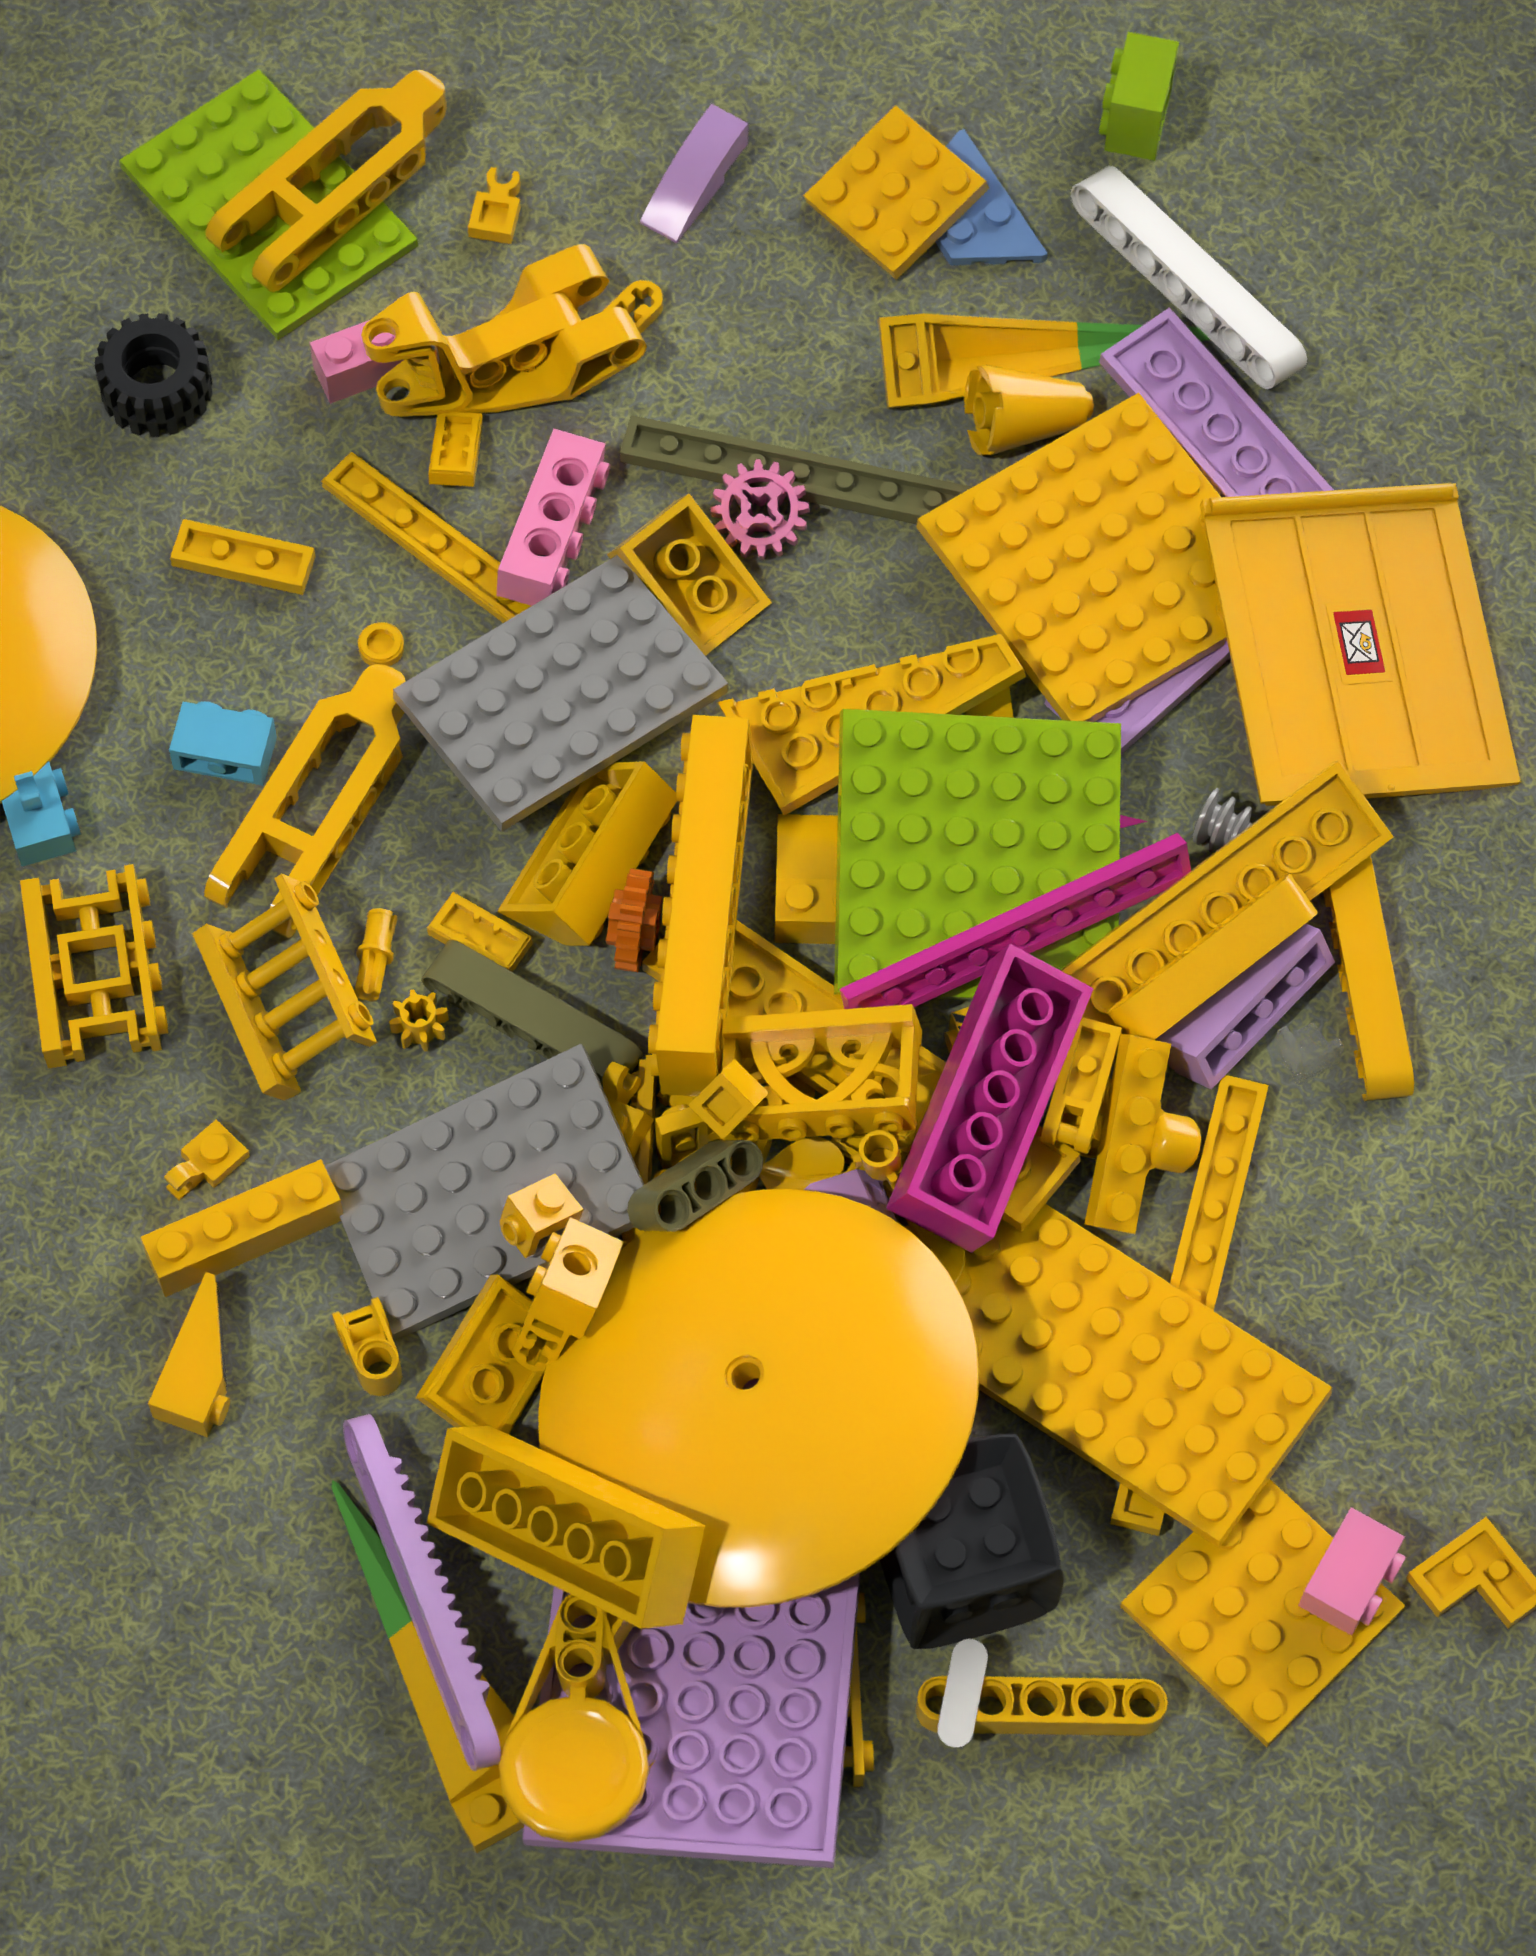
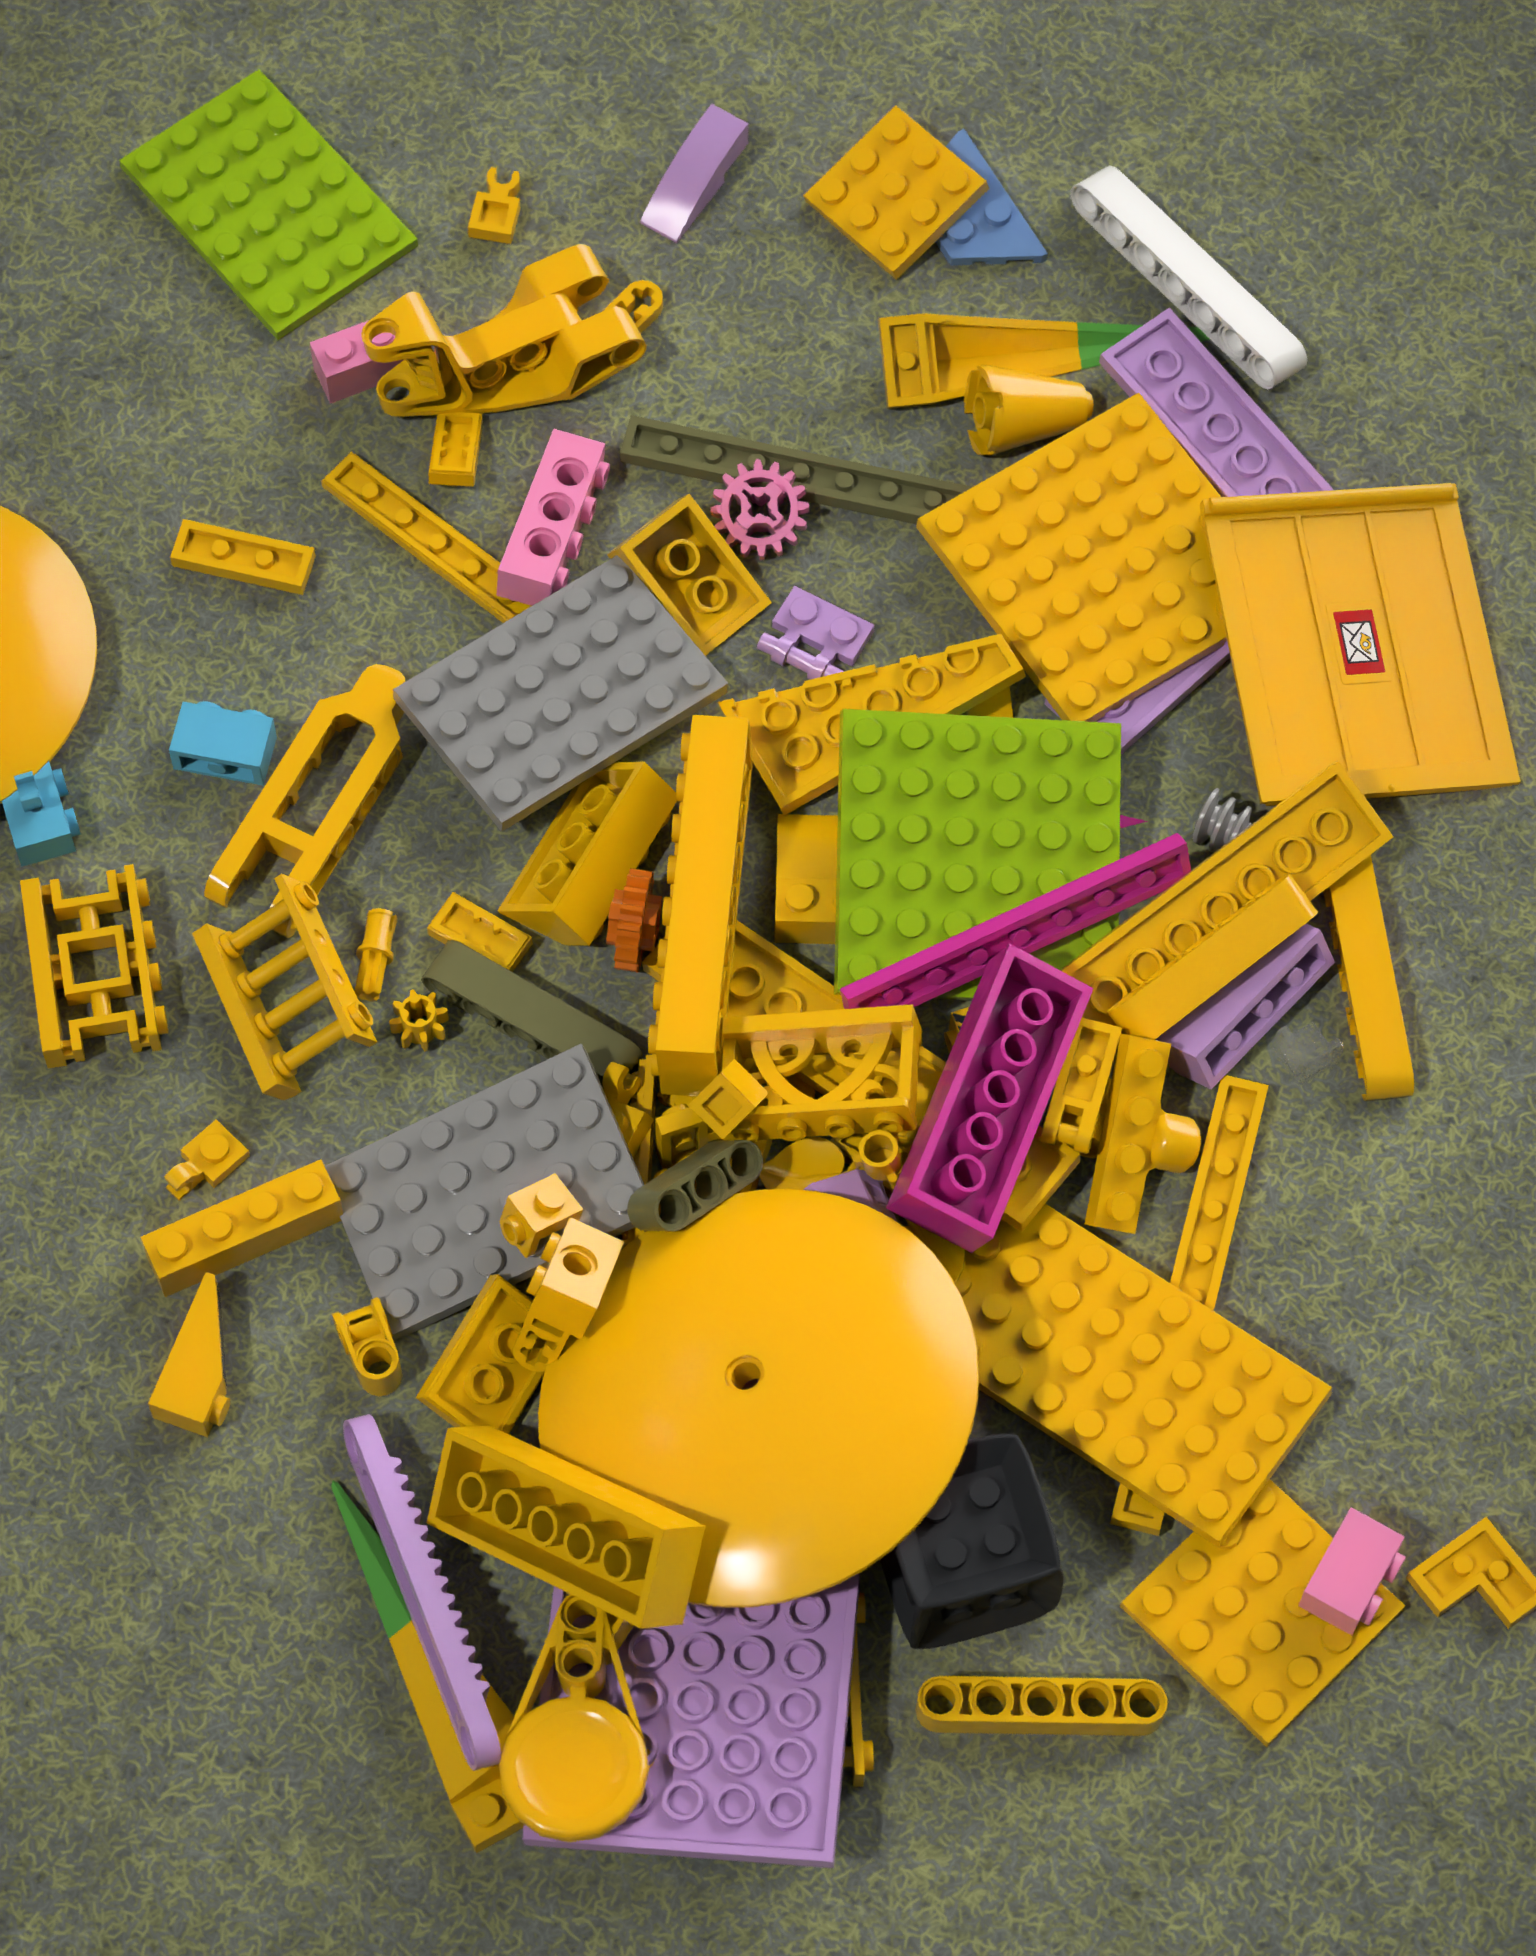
black tyre [94,313,213,437] -> none
yellow piece [205,70,447,292] -> none
yellow tile [358,622,404,667] -> none
white sticker [938,1639,988,1747] -> none
lime brick [1098,32,1179,161] -> none
none -> lavender plate [757,586,875,680]

